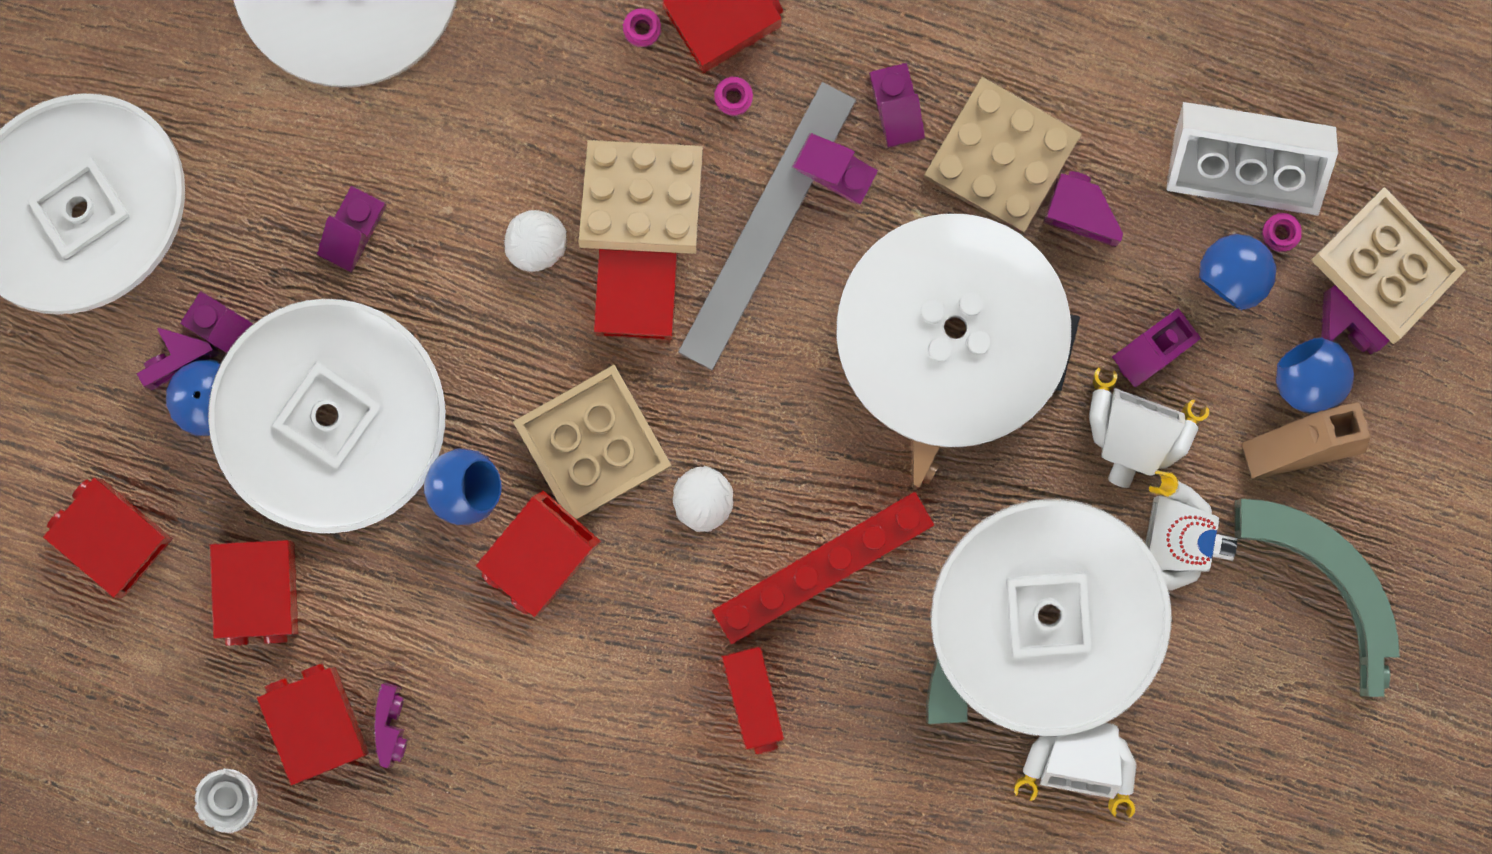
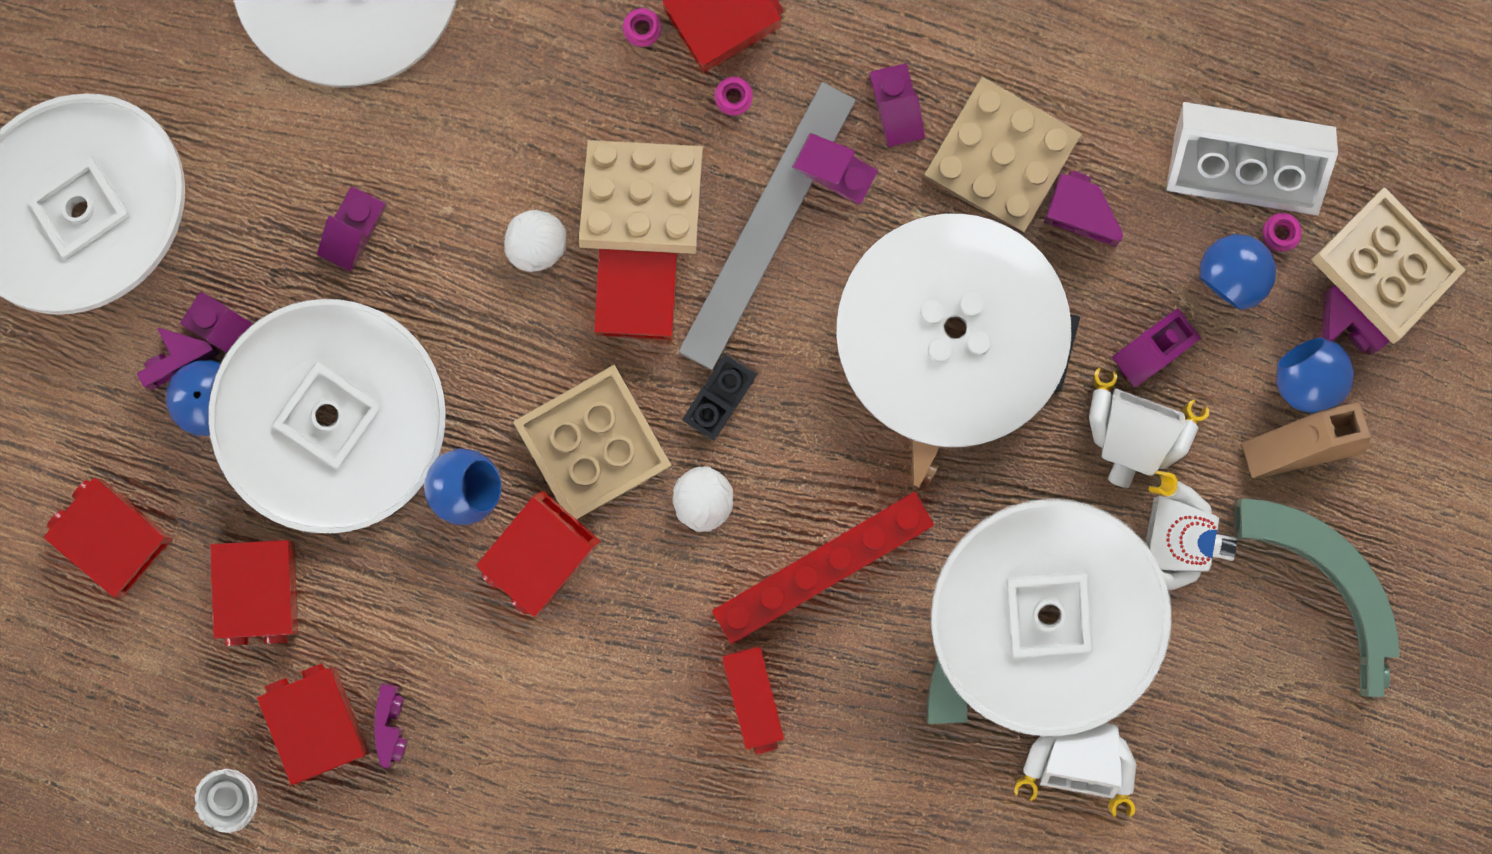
none -> black slope [682,352,759,441]

